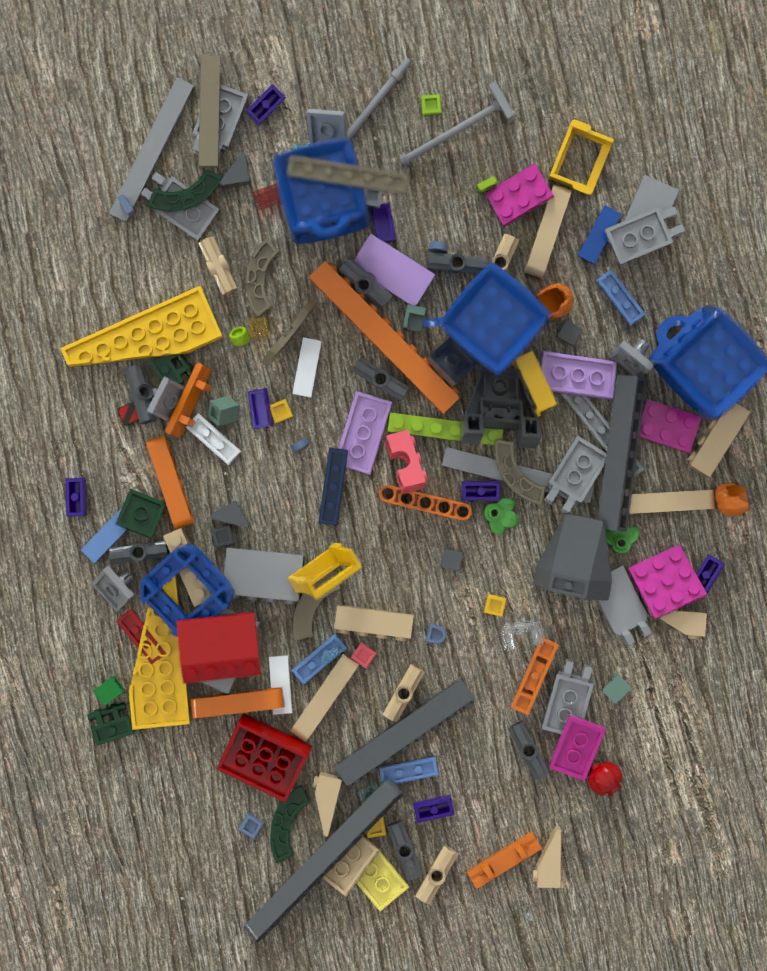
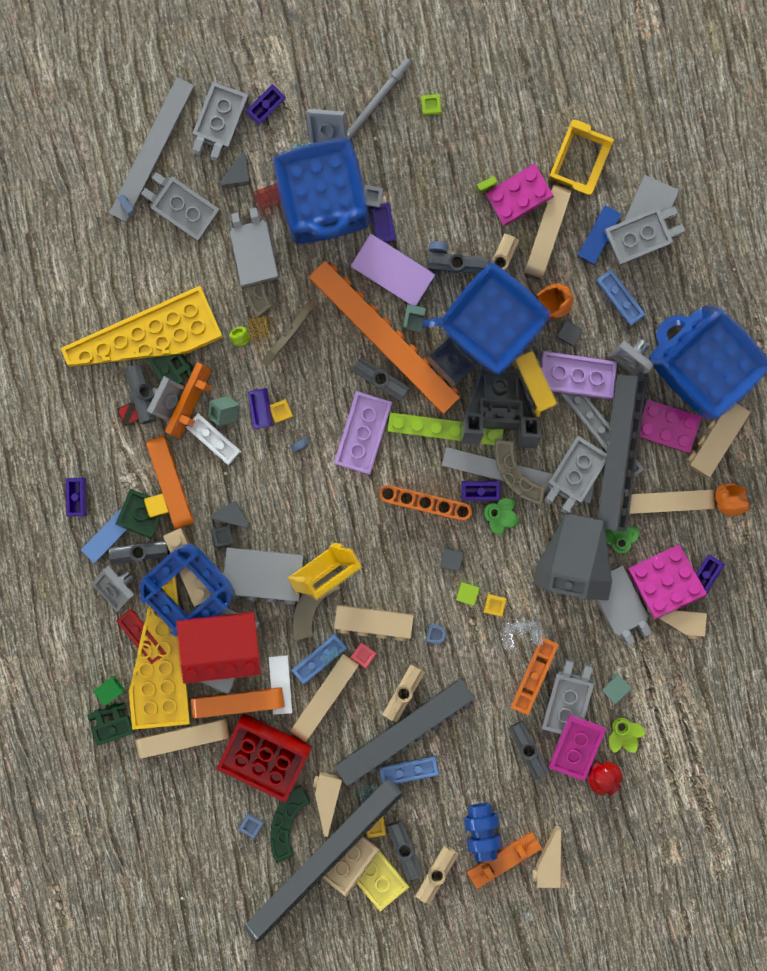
dark green tile [147,169,223,212] -> none
dark tan tile [198,55,220,168] -> none
tan piece [198,236,238,296] -> none
dark tan tile [287,155,409,196] -> none
white tile [292,337,322,398] -> none
dark blue tile [318,447,348,526] -> none
dark grey piece [339,257,392,309] -> none
coral arch [385,430,427,494] -> none
light grey tile [399,81,515,166] -> none
dark purple brick [413,795,455,823] -> none
none -> tan beam [135,718,231,758]
none -> yellow tile [144,494,168,518]
none -> light grey tile [230,208,279,287]
none -> lime tile [456,582,480,606]
none -> blue piece [464,803,502,862]
none -> lime plate [608,717,646,753]

